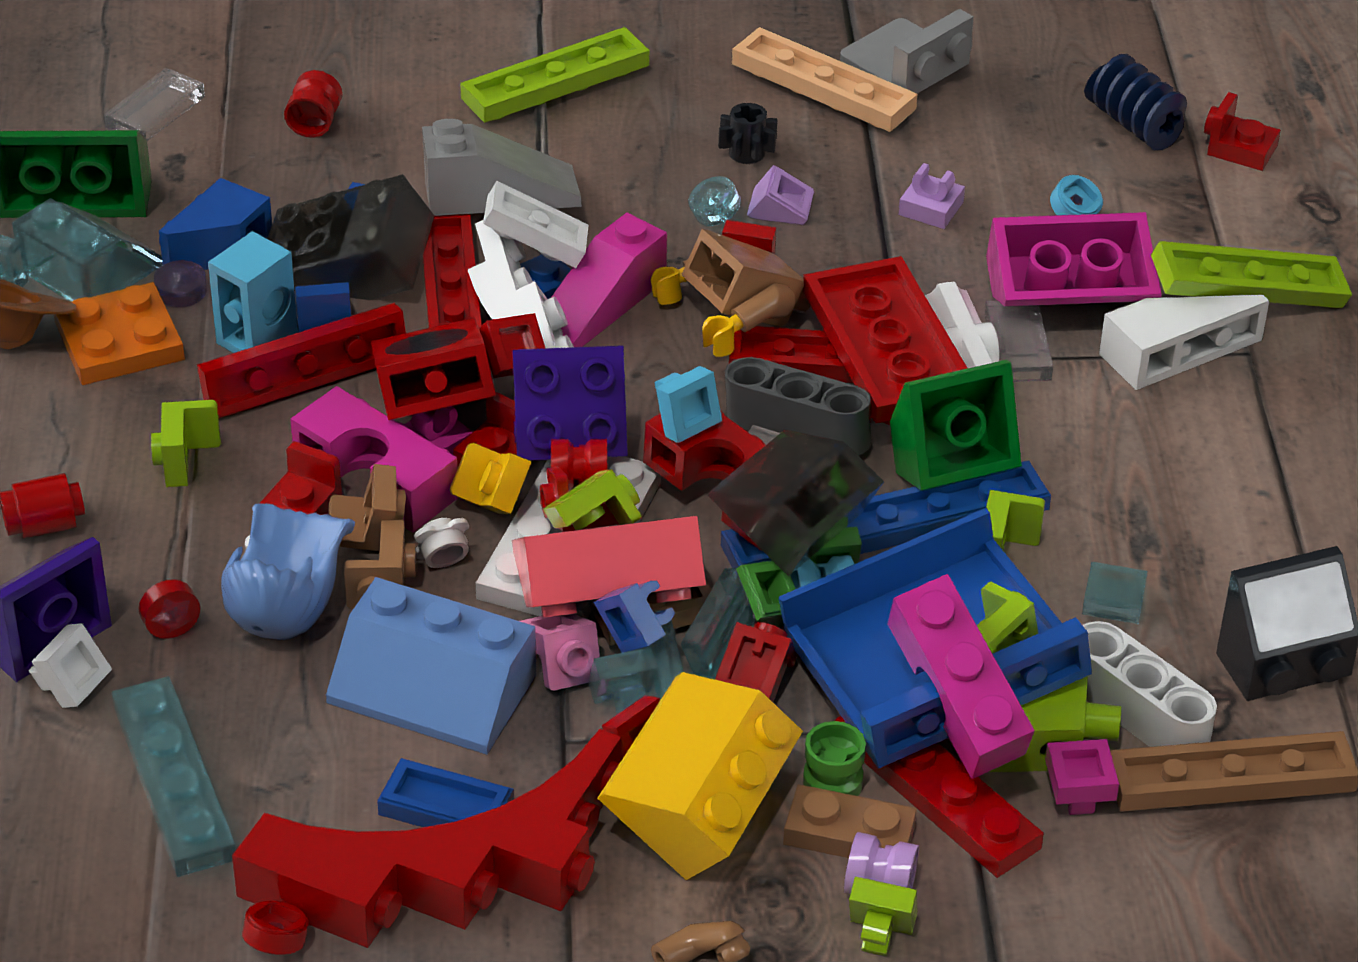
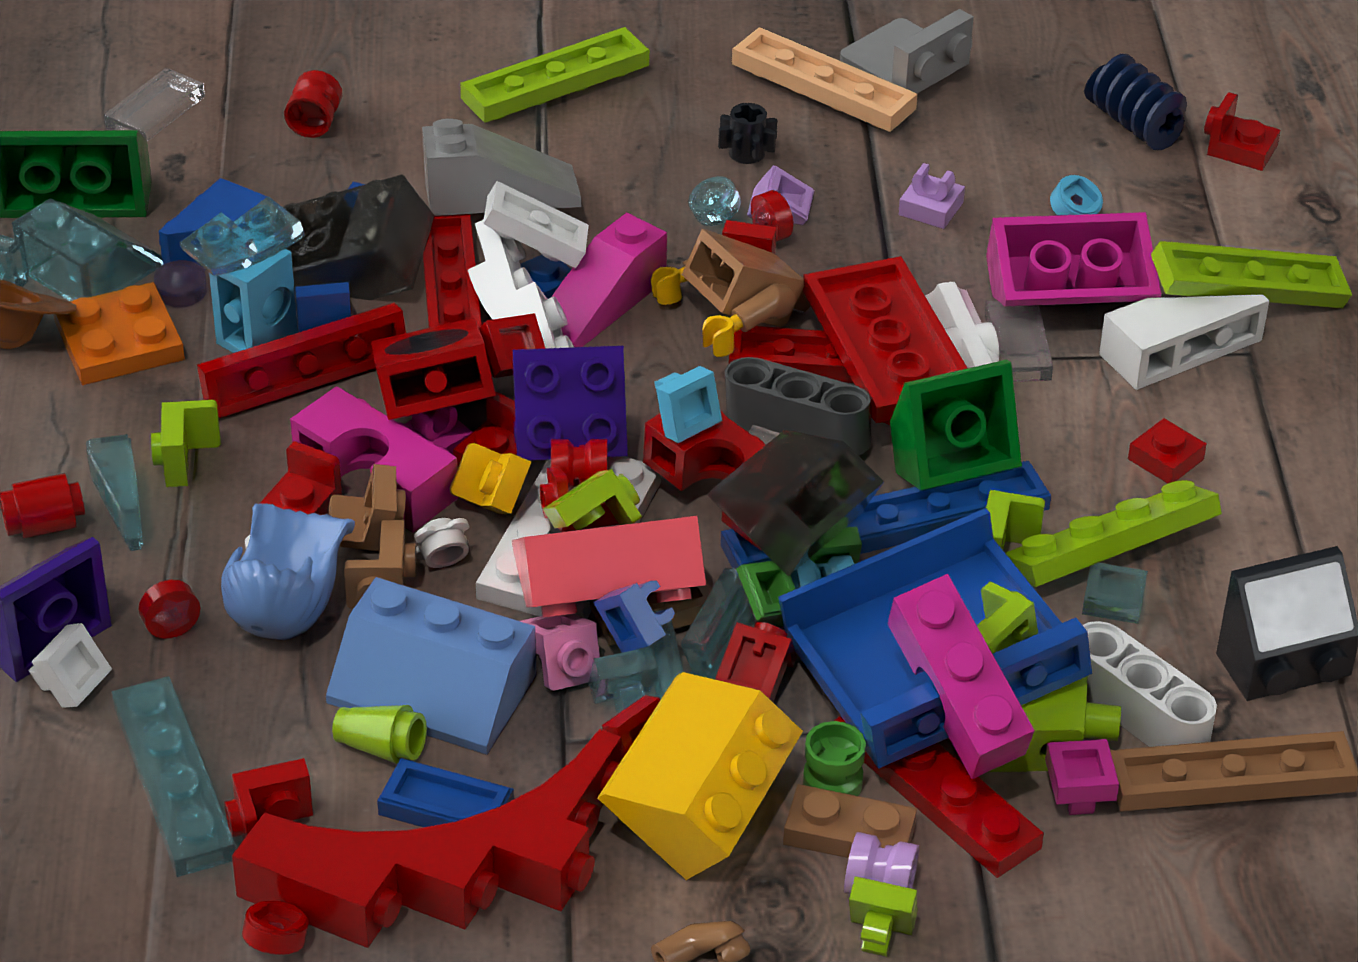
none -> clear light blue slope [86,434,144,551]
none -> clear light blue slope [180,196,305,276]
none -> red bracket [224,758,313,840]
none -> lime cone [332,705,427,764]
none -> red tile [751,190,794,242]
none -> lime plate [1005,480,1222,587]
none -> red plate [1128,418,1207,484]

